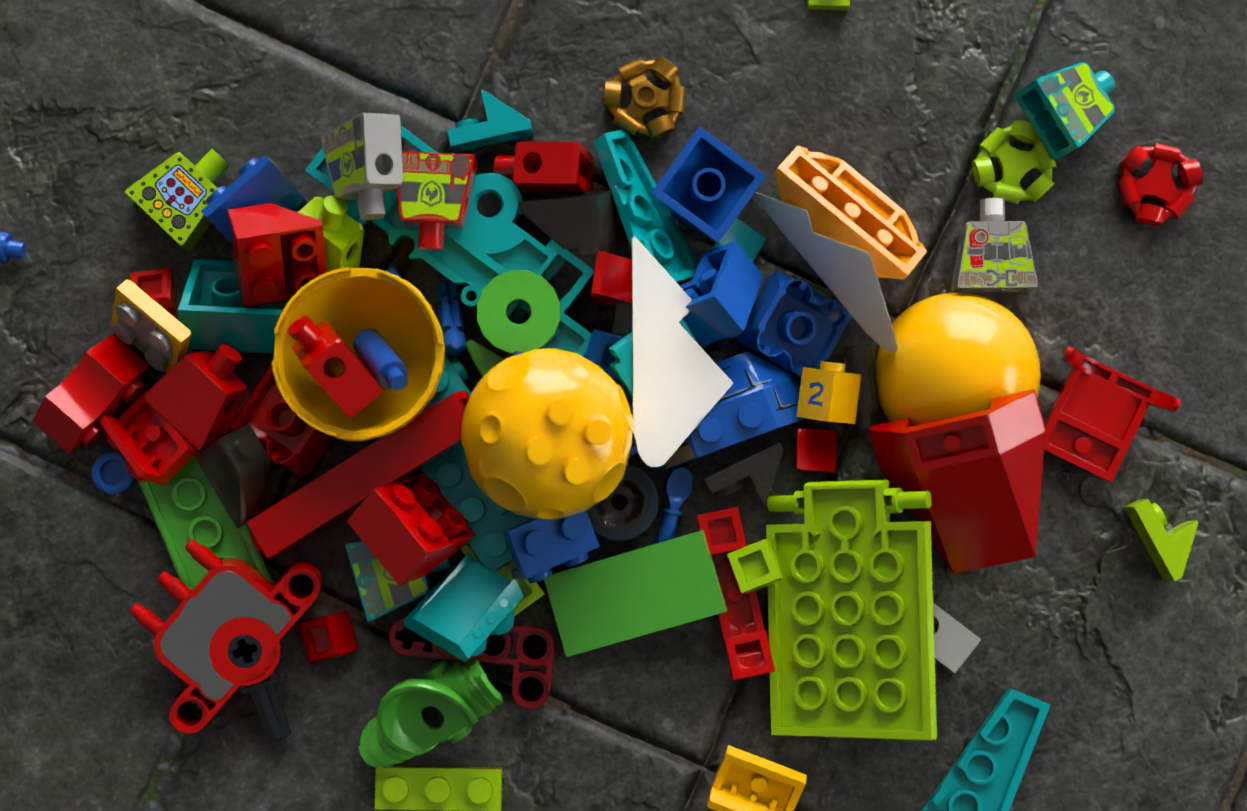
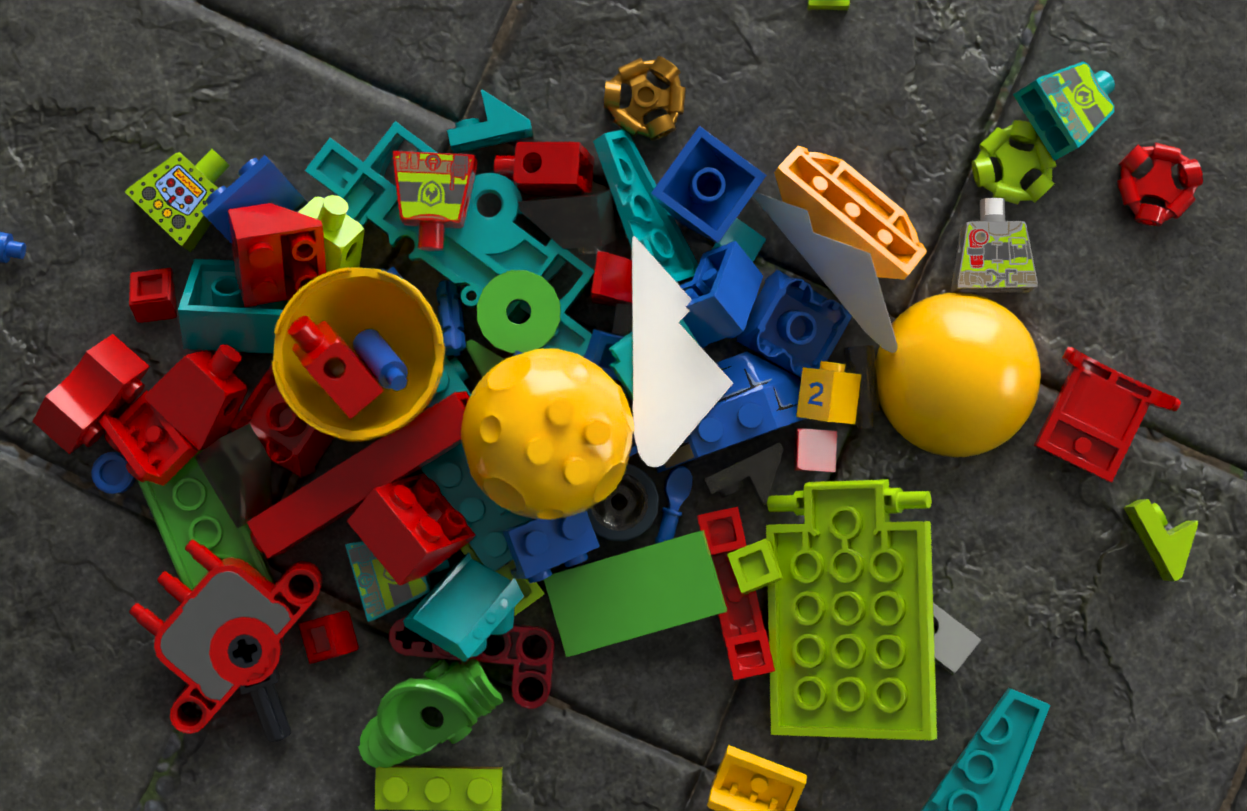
piece [111,279,191,373] -> none
light grey torso [320,113,403,220] -> none
red wedge [868,389,1046,574] -> none

